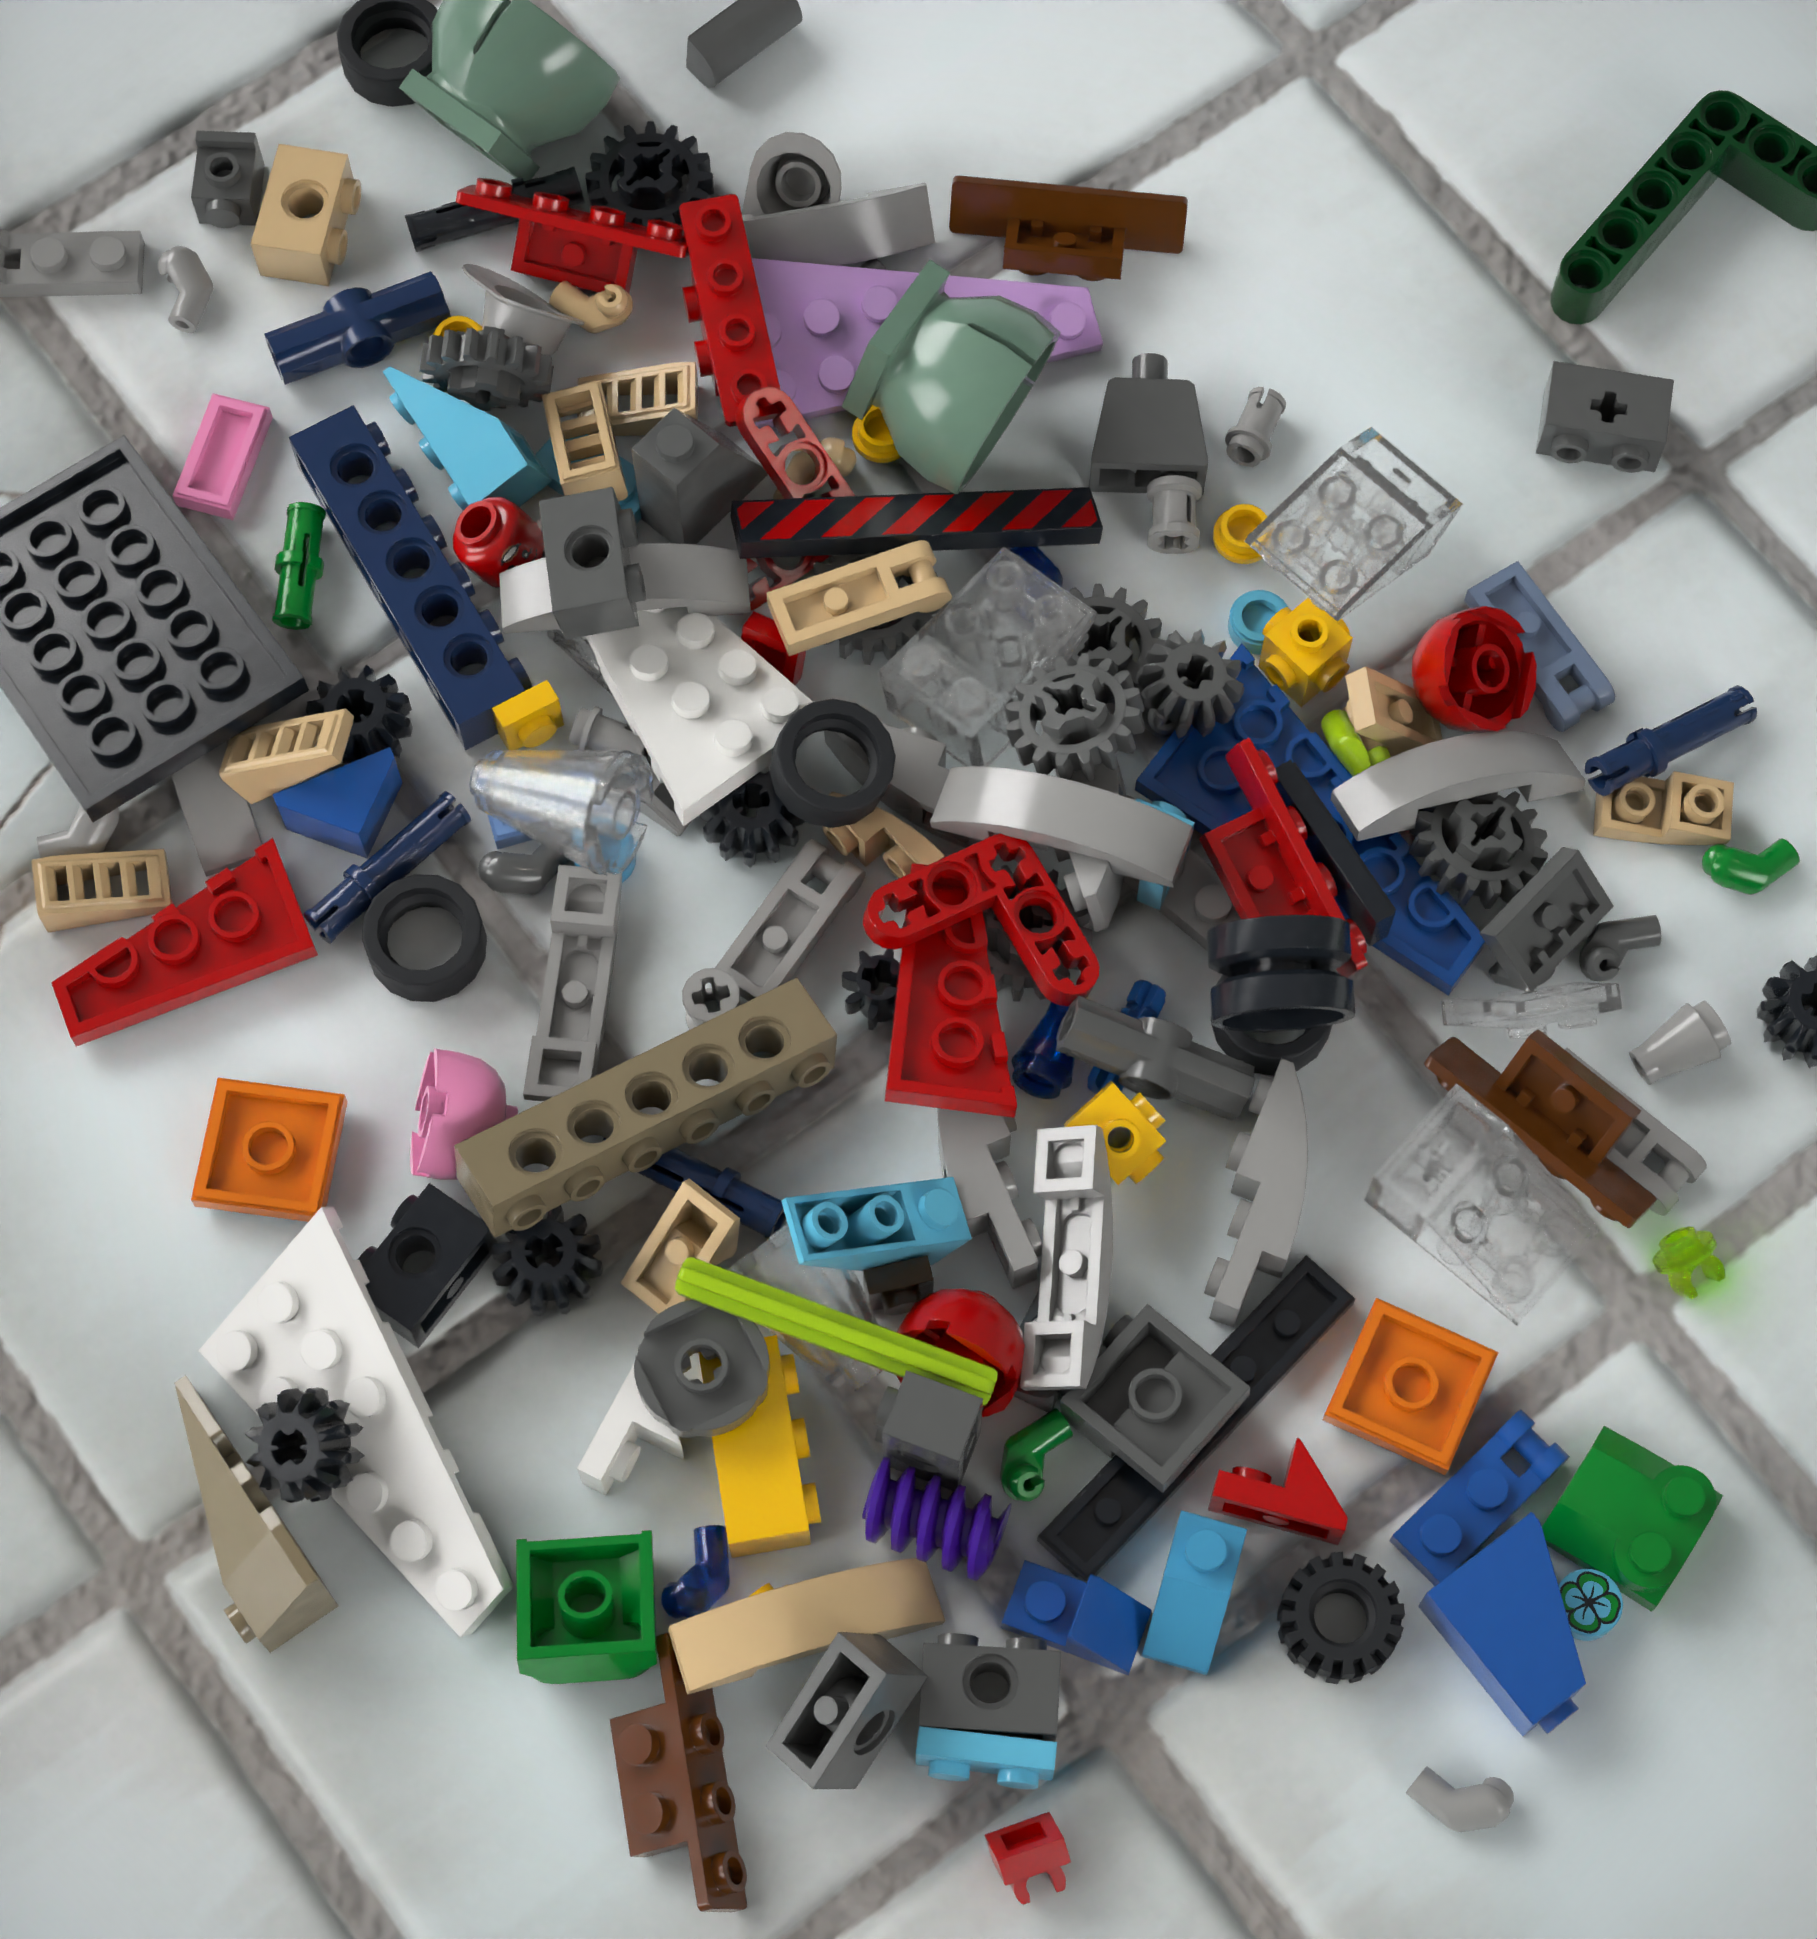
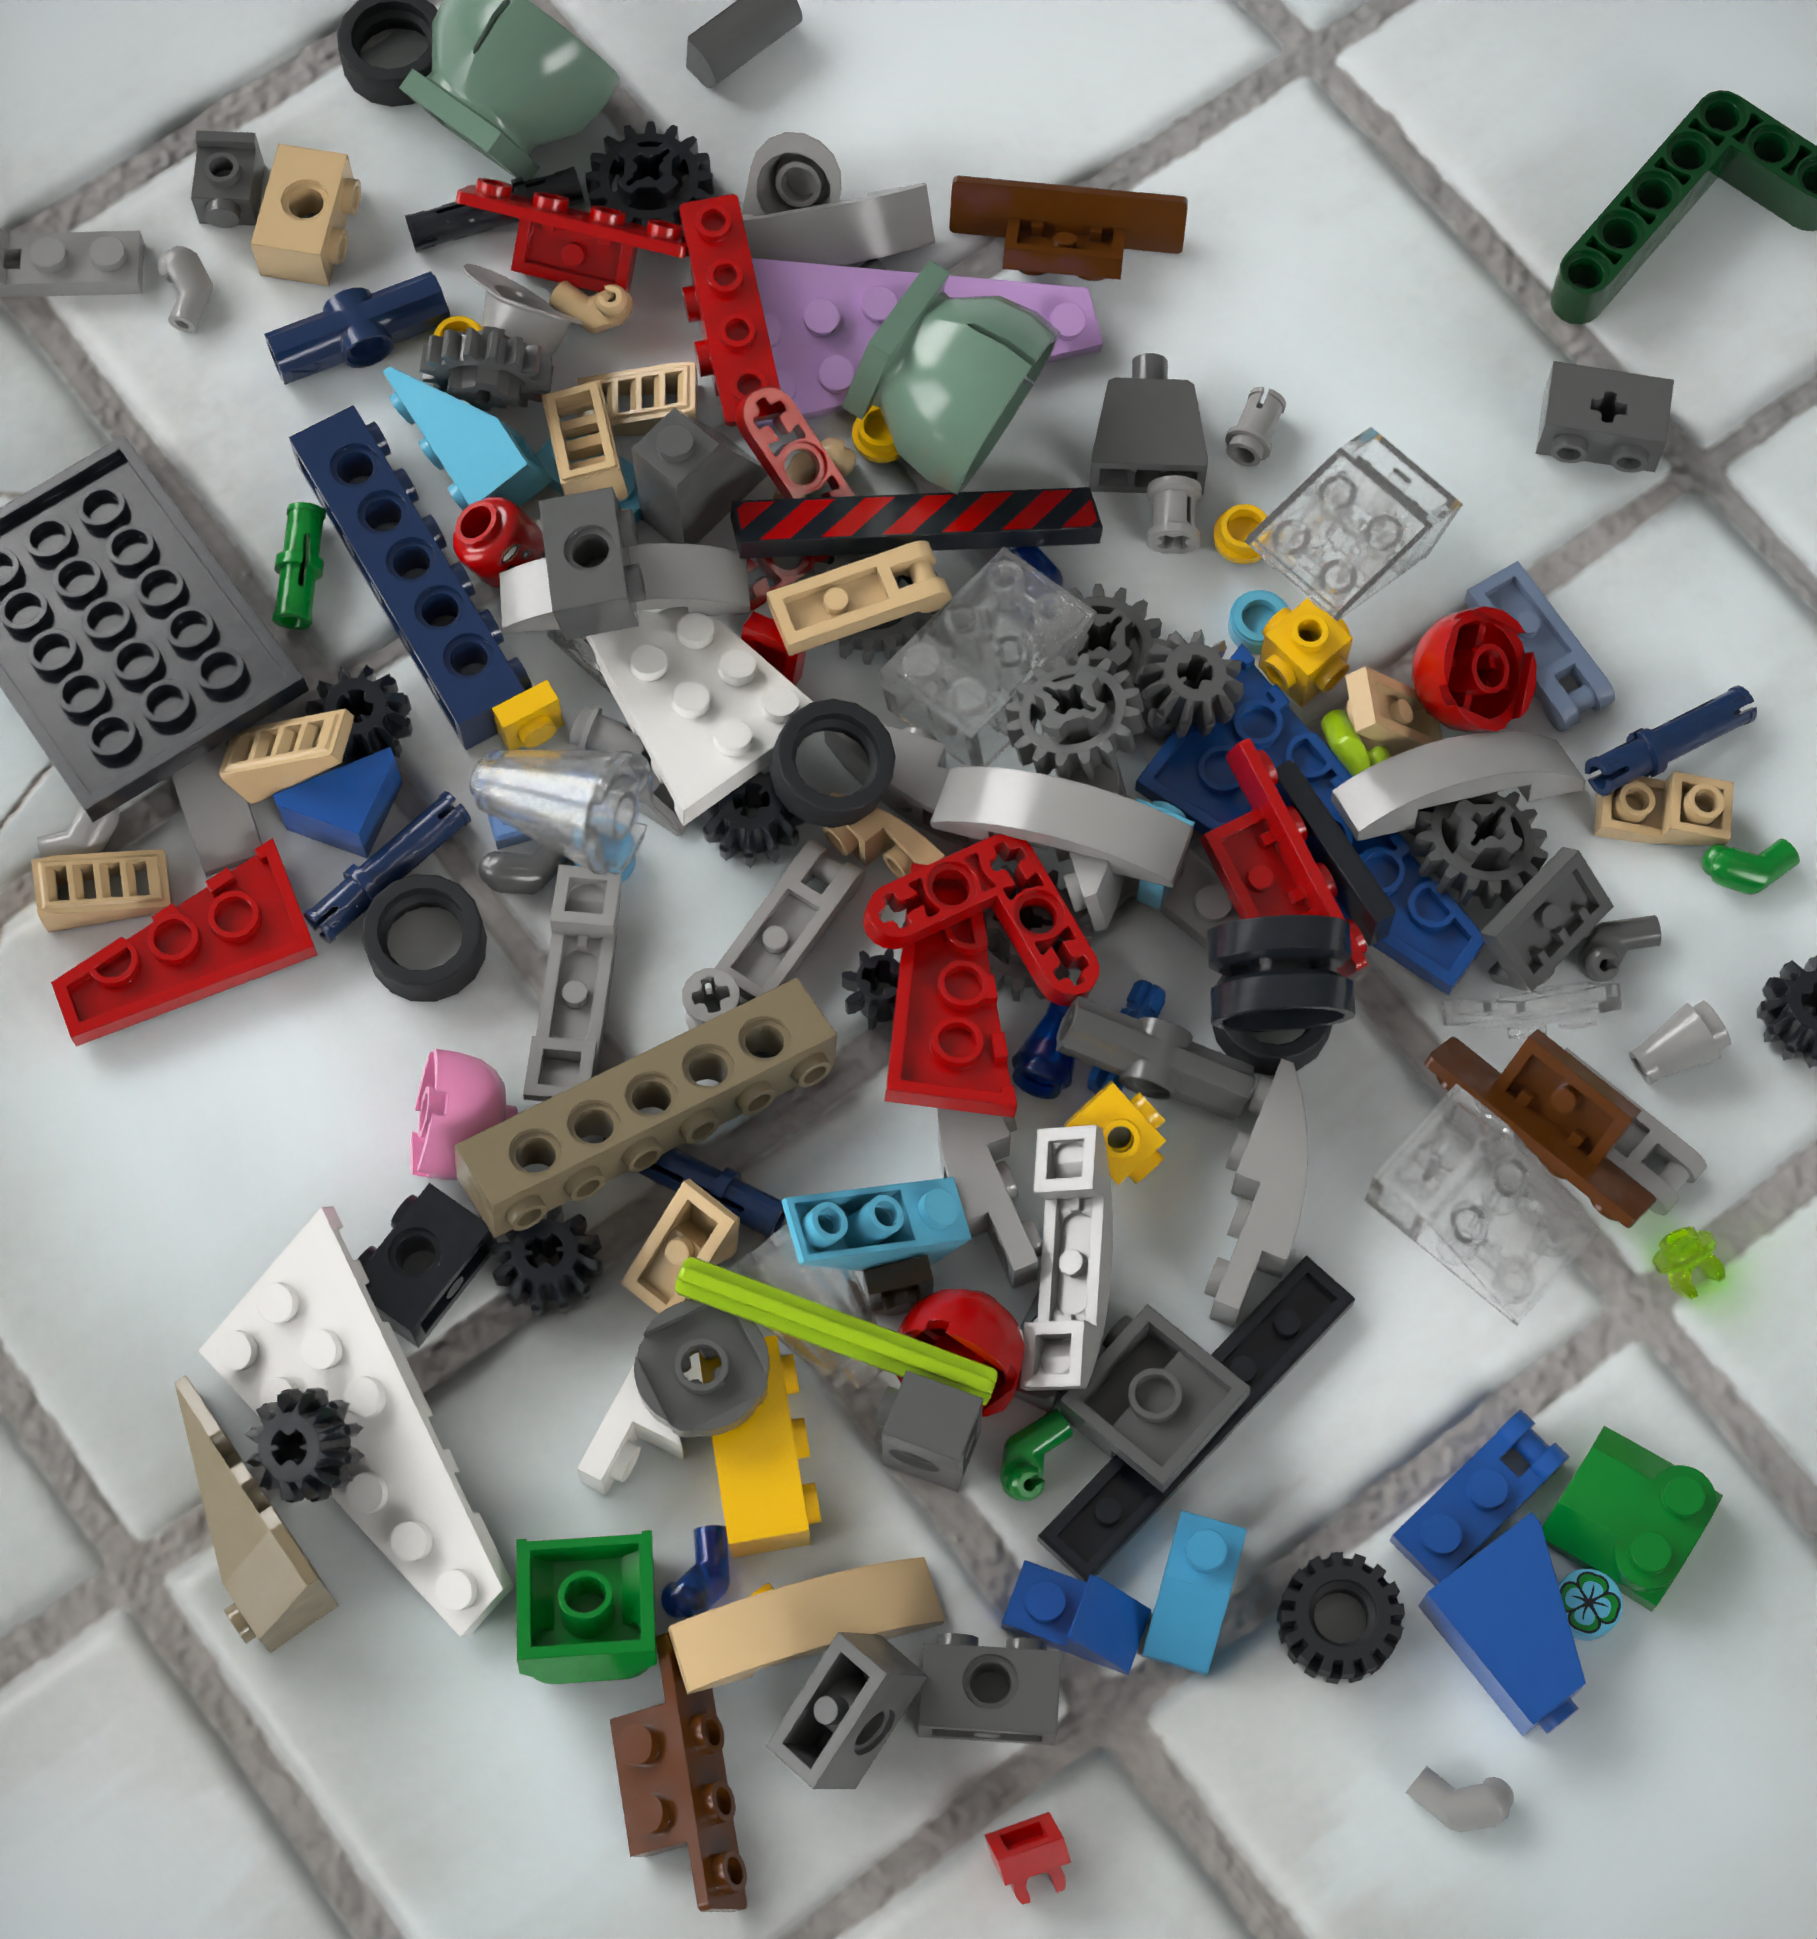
bright pink tile [172,393,273,520] -> none
orange plate [191,1078,348,1222] -> none
dark purple piece [862,1456,1012,1581] -> none
medium azure plate [916,1726,1057,1789] -> none
red slope [1208,1438,1348,1545] -> none
orange plate [1322,1298,1499,1475] -> none

